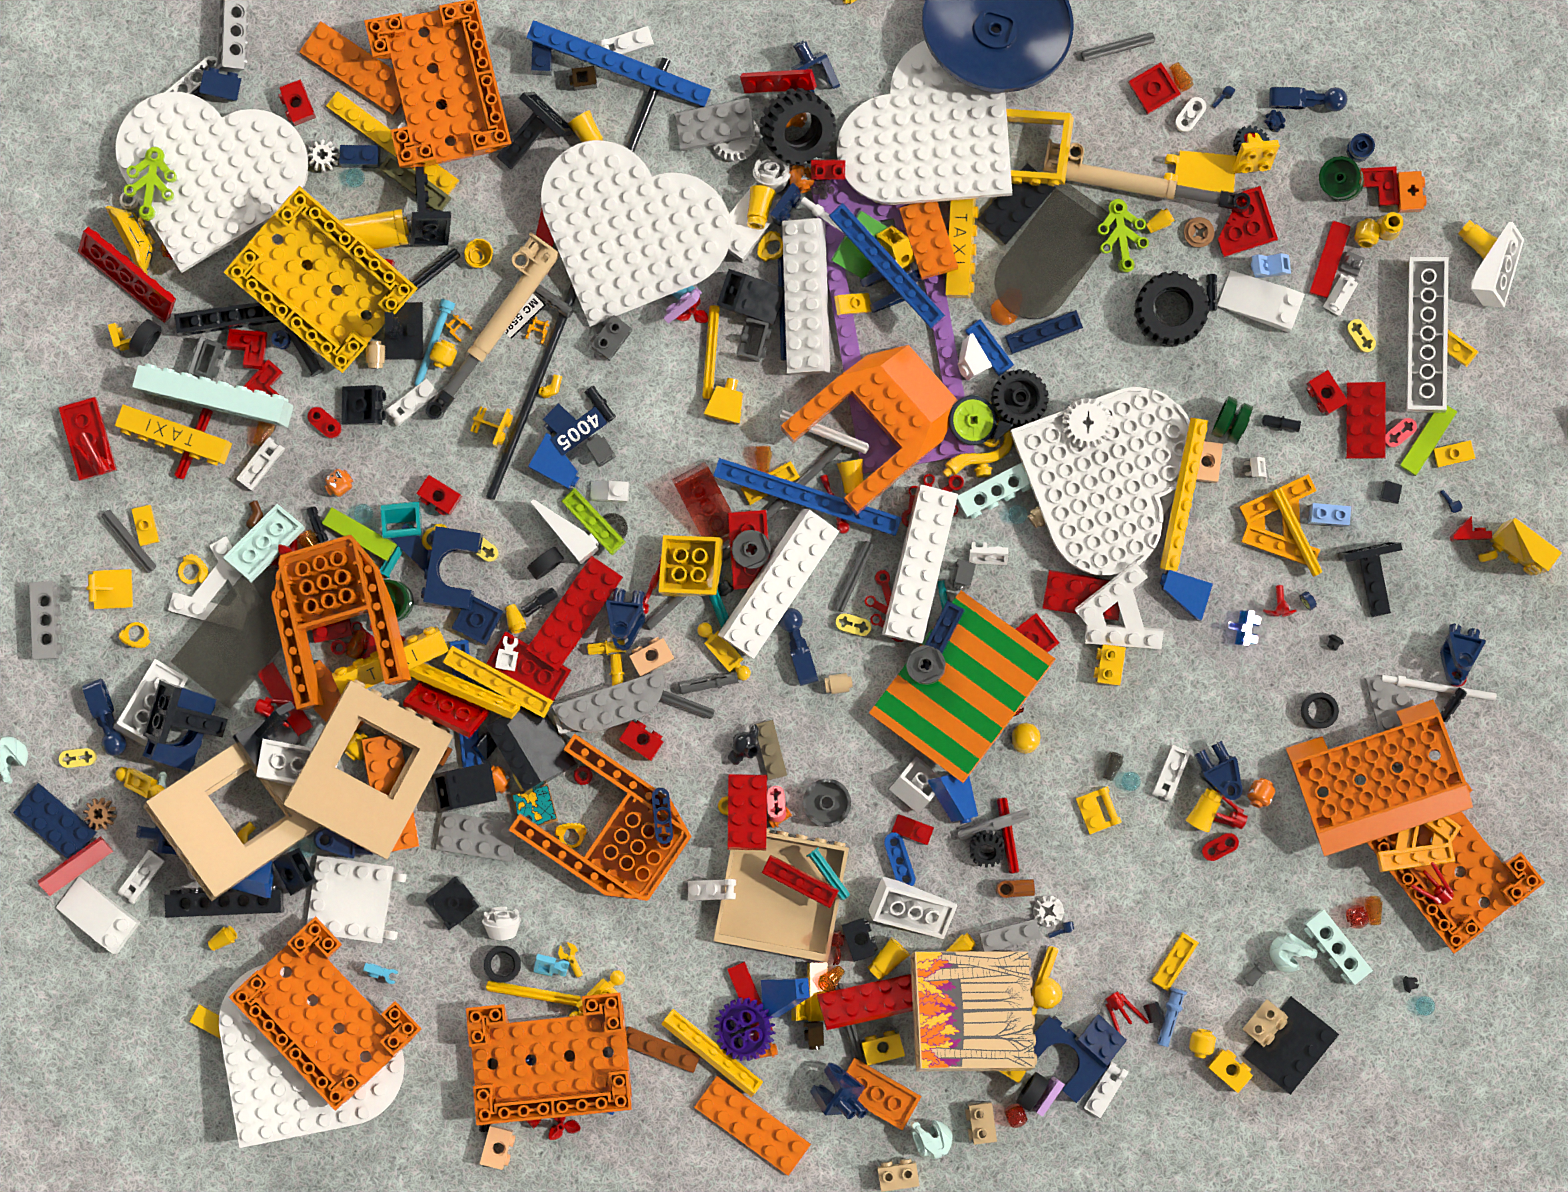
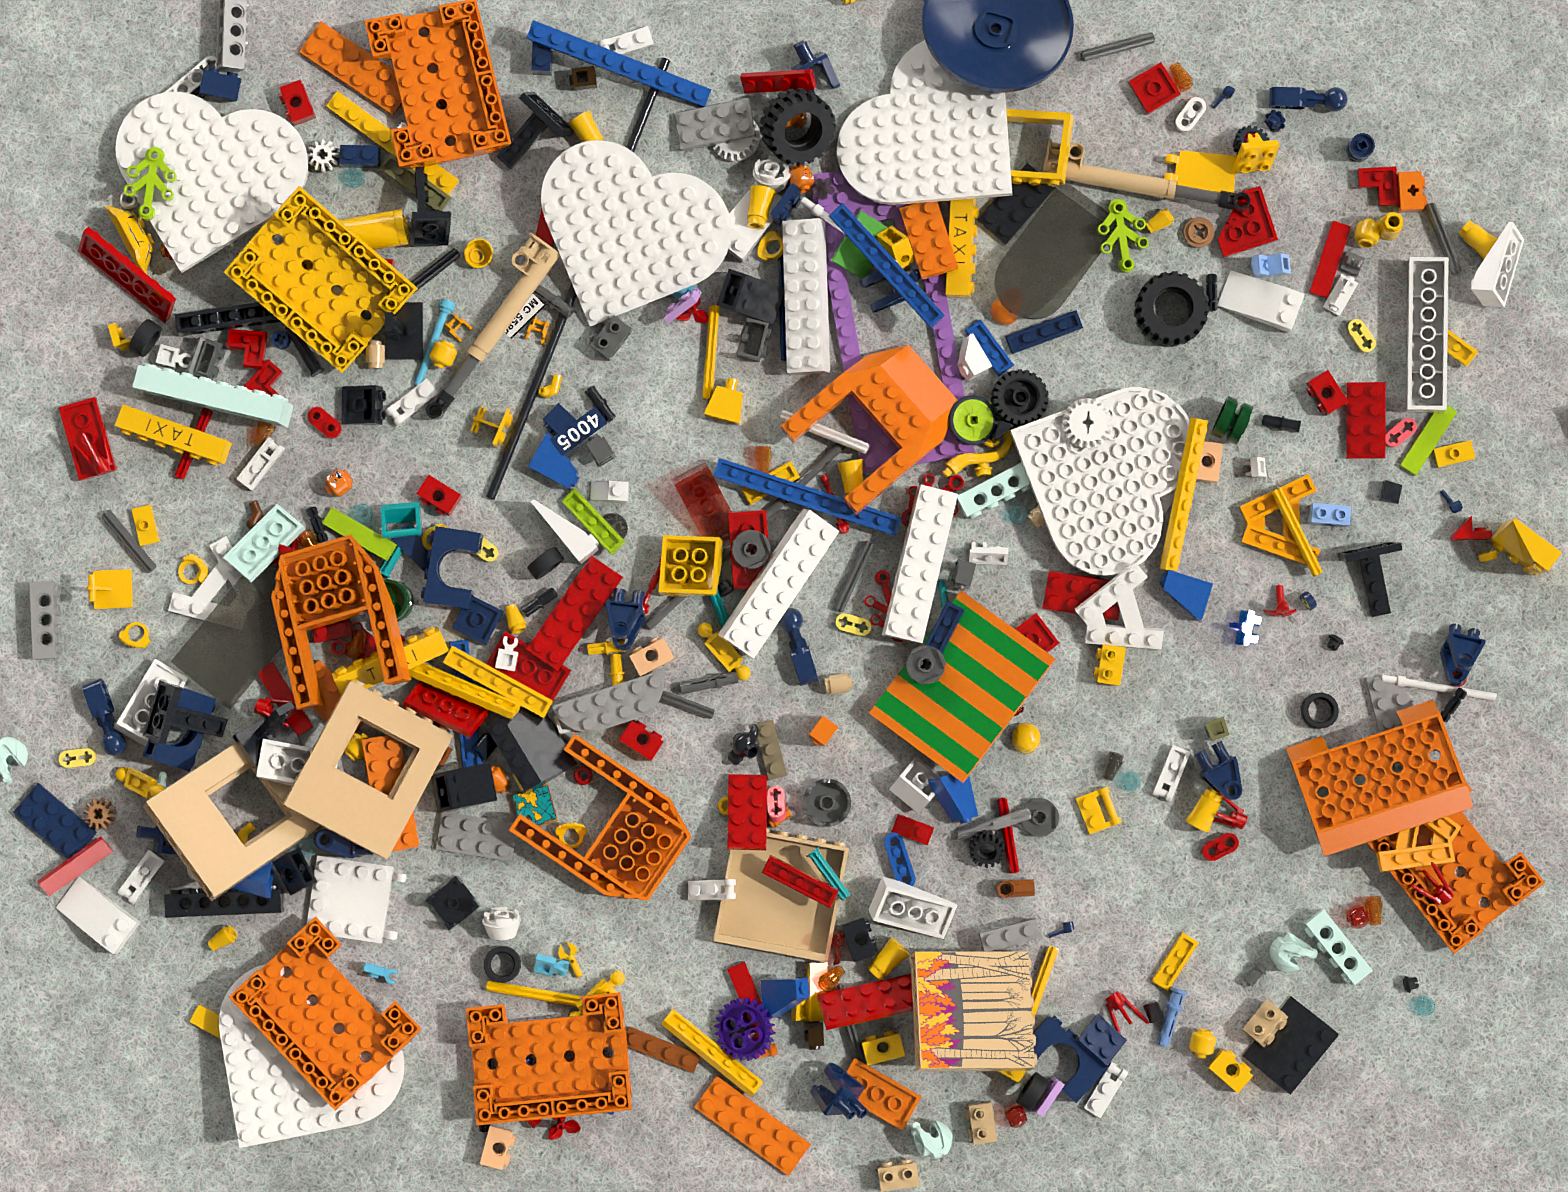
dark blue beam [652,787,673,844] -> none
red hips [810,159,846,179] -> none
yellow plate [834,293,872,315] -> none
yellow cone [946,933,976,952] -> none
white gear [1033,896,1064,927] -> none
yellow hair [1034,978,1063,1009] -> none
orange head [1247,778,1276,808] -> none
dark green wheel [1319,156,1365,202] -> none
none -> white plate [156,344,192,369]
none -> orange brick [809,716,838,747]
none -> dark grey plate [1021,798,1059,837]
none -> olive brick [1205,717,1230,741]
none -> dark grey axle [1425,203,1462,275]

